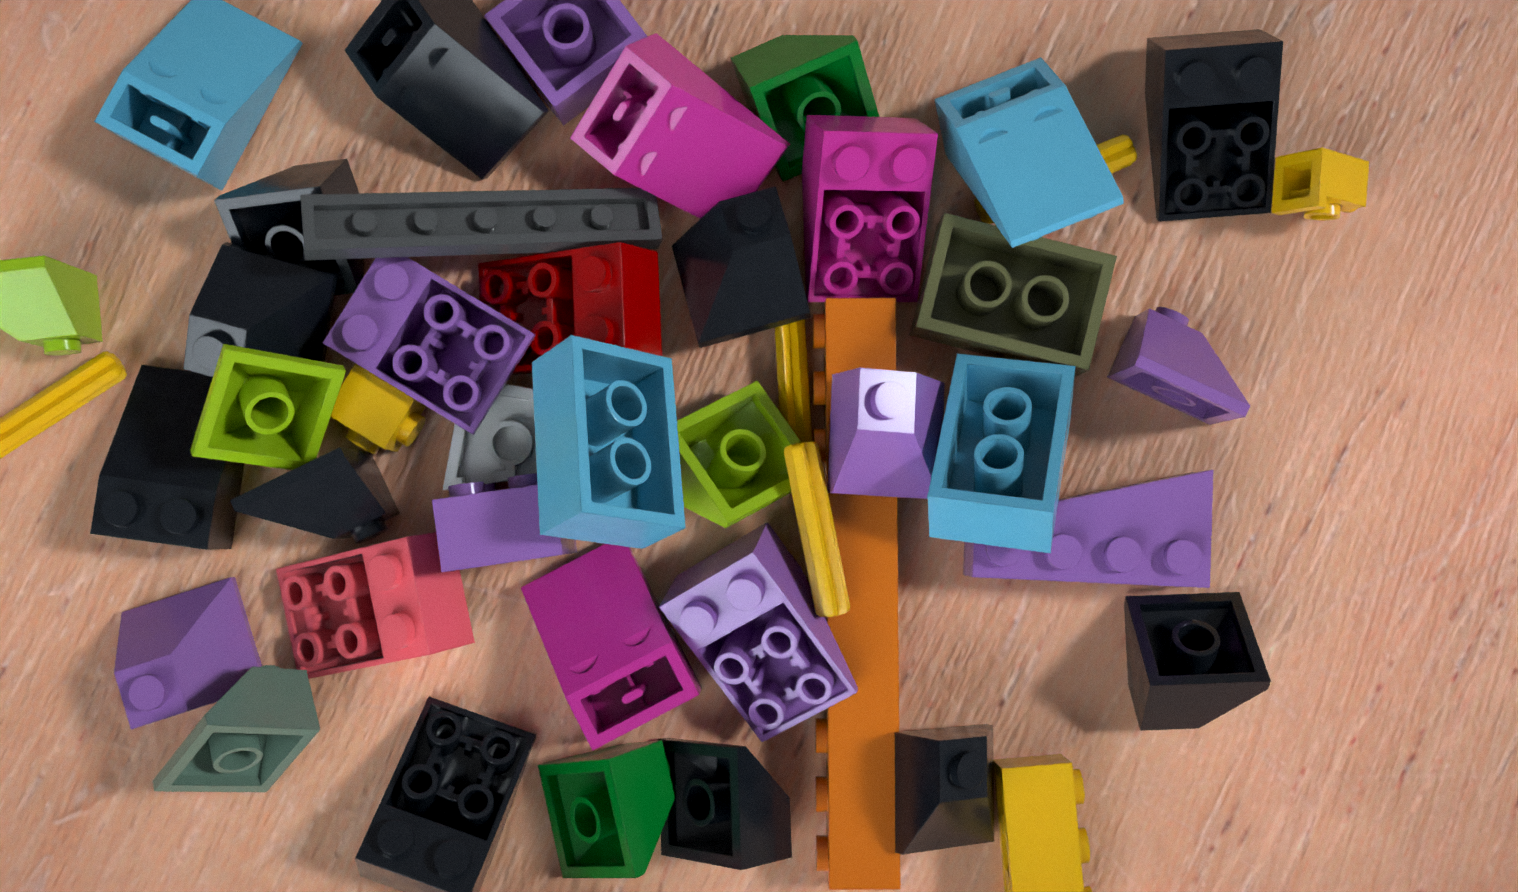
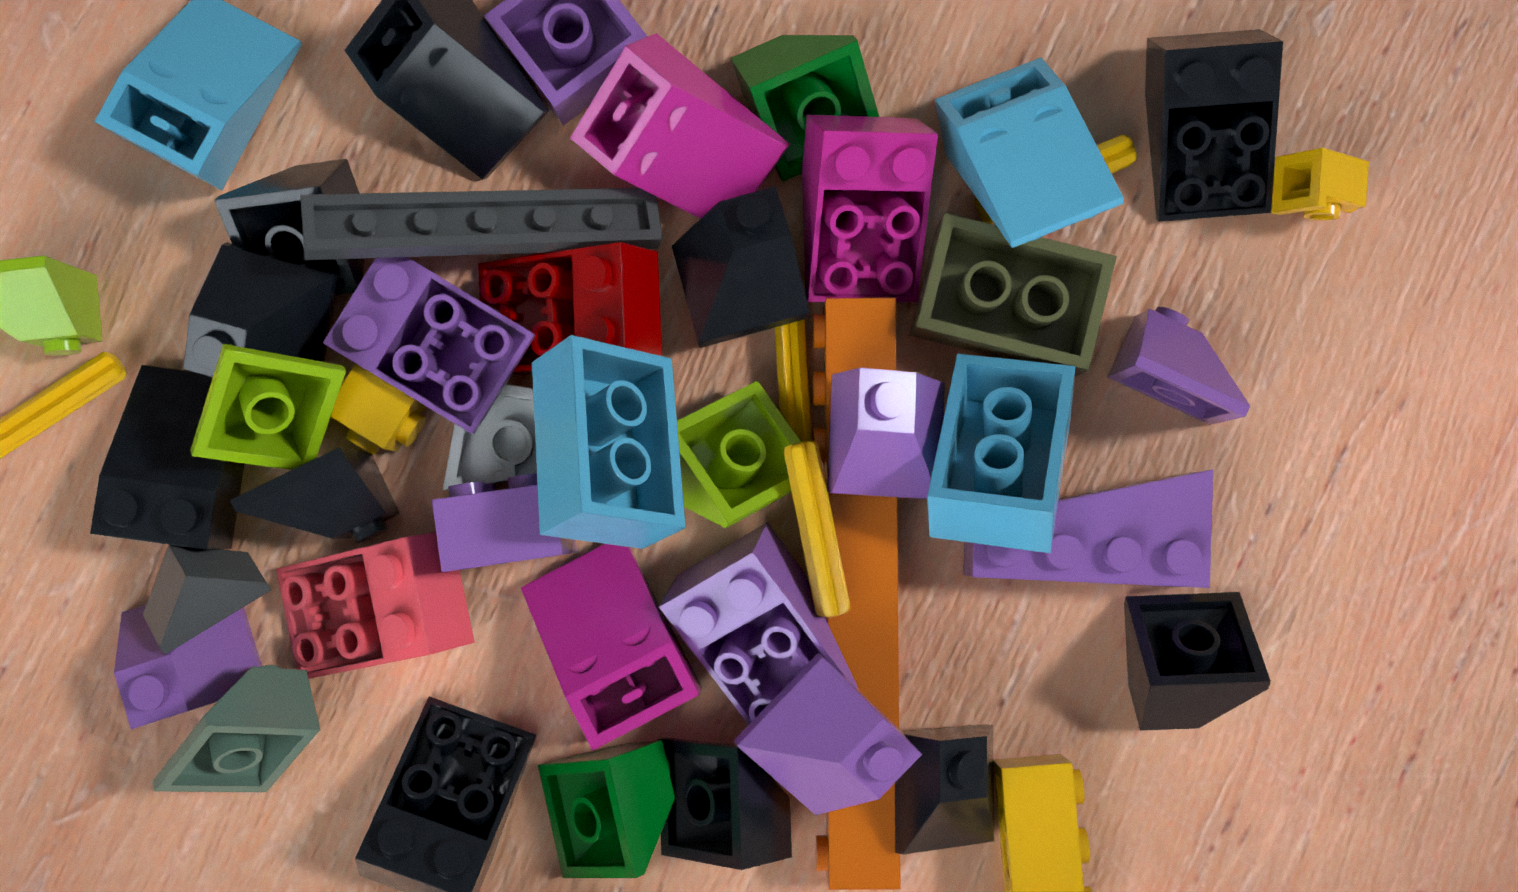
none -> dark grey slope [143,545,271,655]
none -> medium lavender slope [734,653,922,815]

